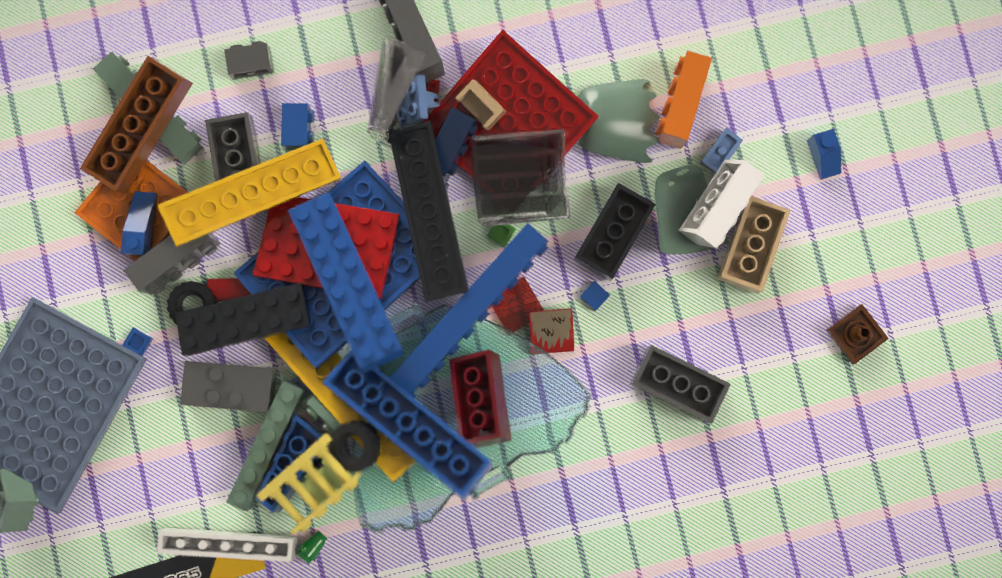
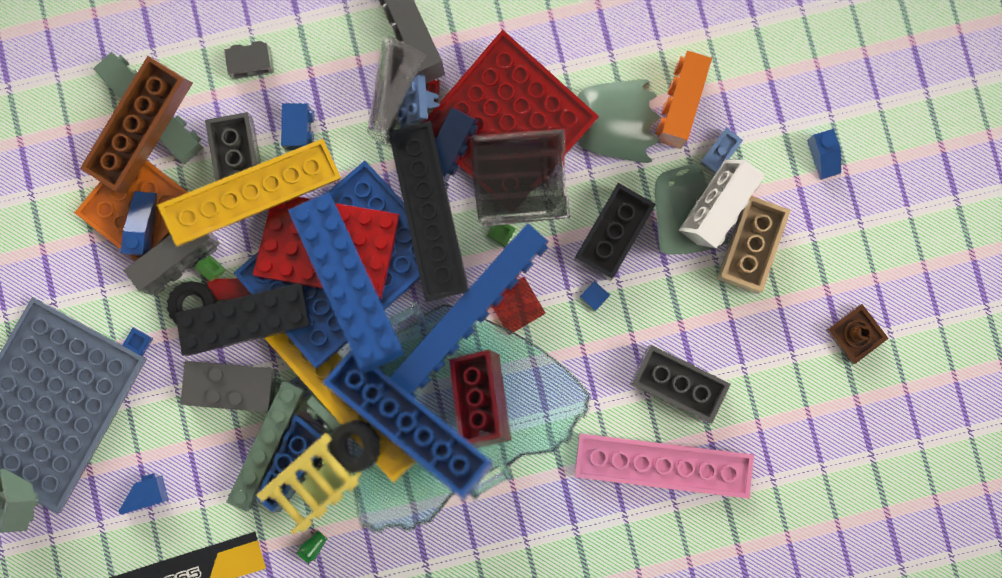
white brick [157,528,298,562] -> none
tan panel [455,80,507,130] -> none
dark tan slope [528,308,574,355] -> none
none -> blue slope [119,473,169,515]
none -> bright green plate [194,255,226,282]
none -> bright pink plate [574,433,754,499]

